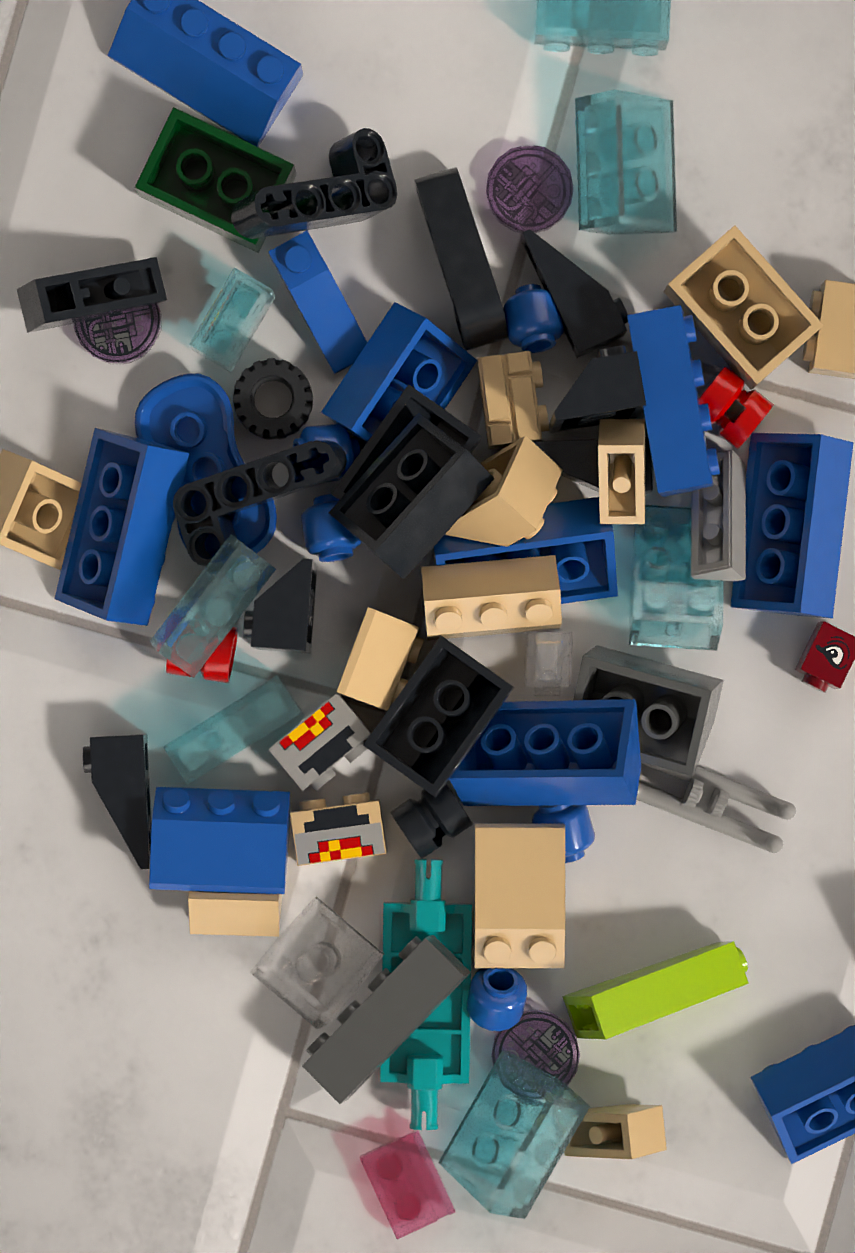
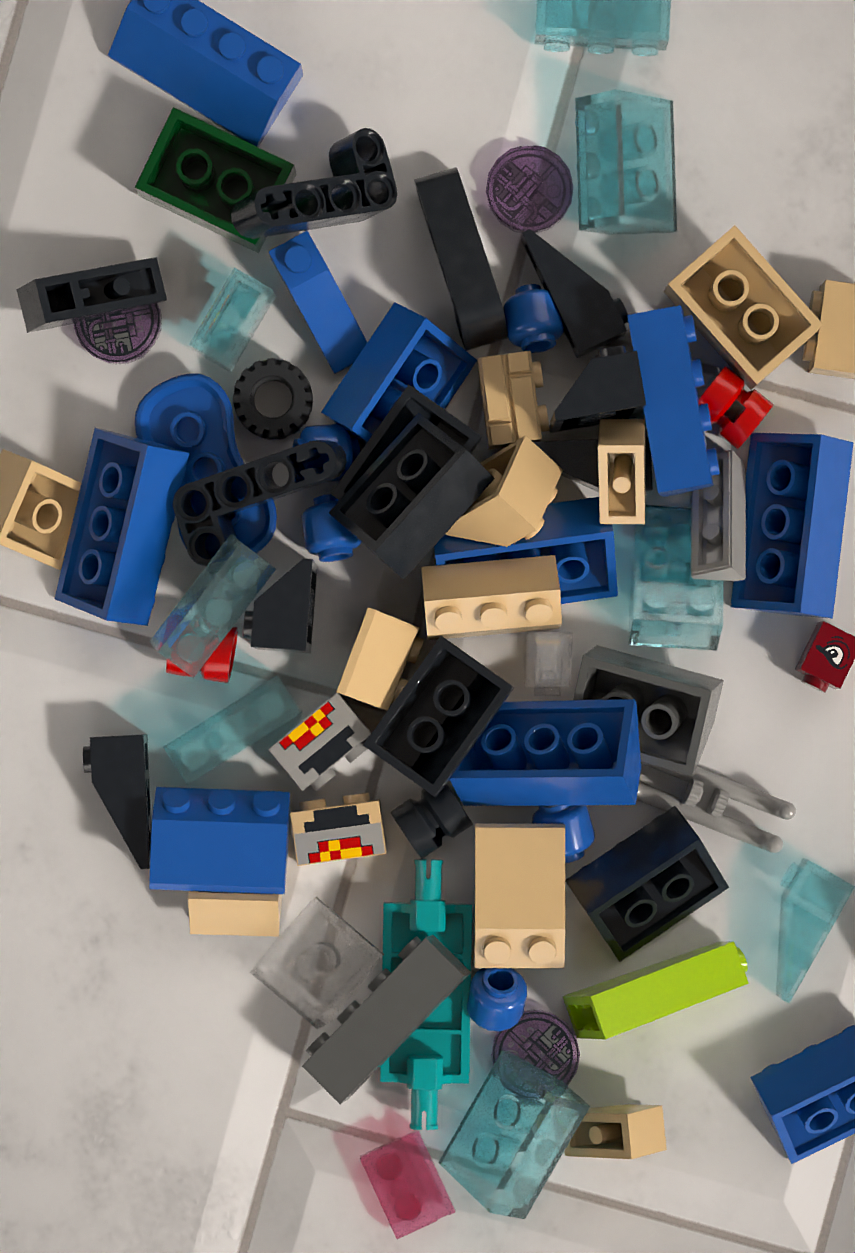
none -> black slope [565,806,729,962]
none -> clear light blue slope [776,858,855,1003]

